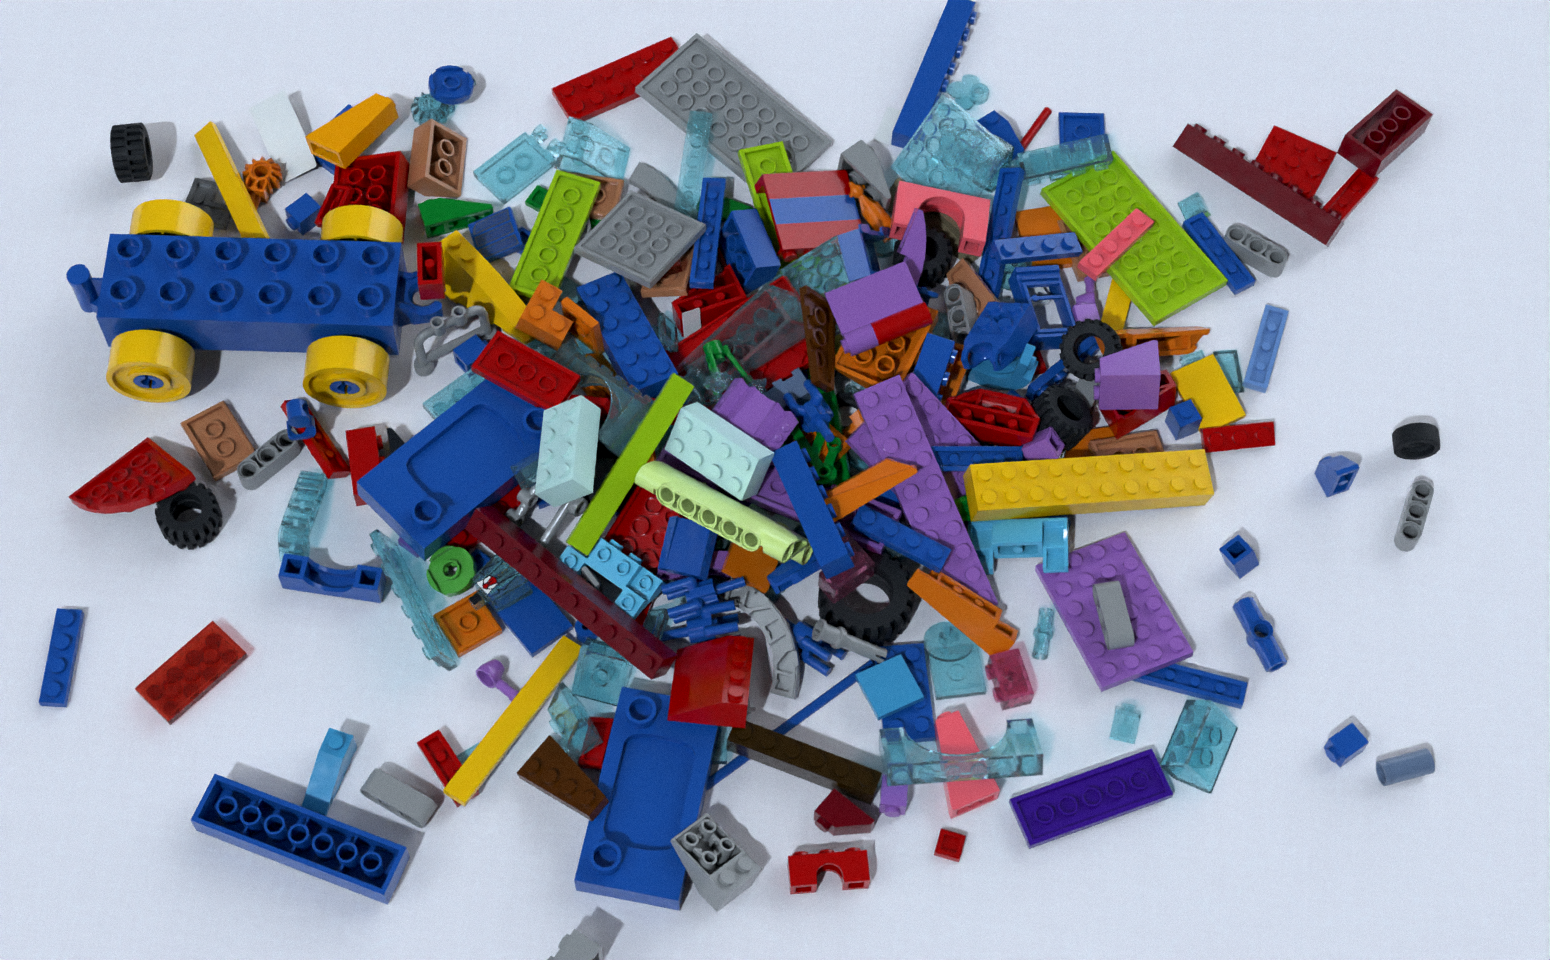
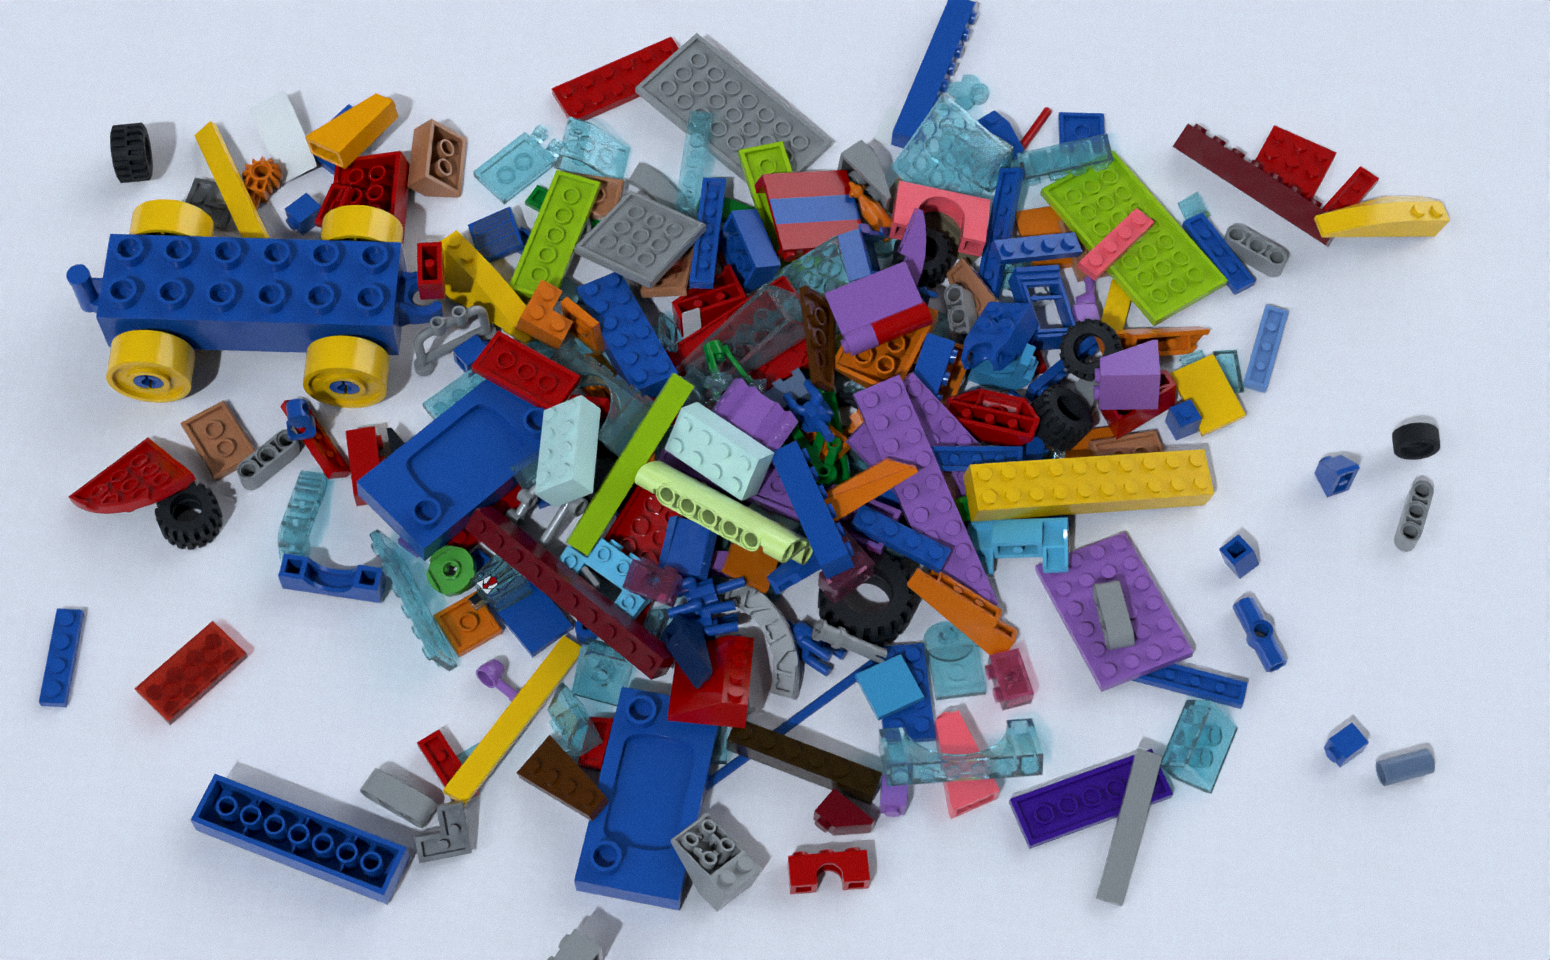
dark azure slope [302,728,357,816] -> none
clear light blue gear [411,76,477,125] -> none
green slope [418,198,494,239] -> none
blue tile [428,65,474,105] -> none
red tile [934,829,966,862] -> none
medium lavender brick [1022,426,1065,461] -> none
clear light blue pin [1031,608,1054,660] -> none
clear light blue bracket [1109,703,1141,744] -> none
red plate [1200,421,1275,453] -> none
dark red brick [1337,89,1433,179] -> none
none -> flat silver plate [415,800,472,863]
none -> clear pink brick [622,557,684,608]
none -> dark blue slope [663,614,713,689]
none -> light grey tile [1096,748,1163,906]
none -> yellow wedge [1314,196,1450,237]

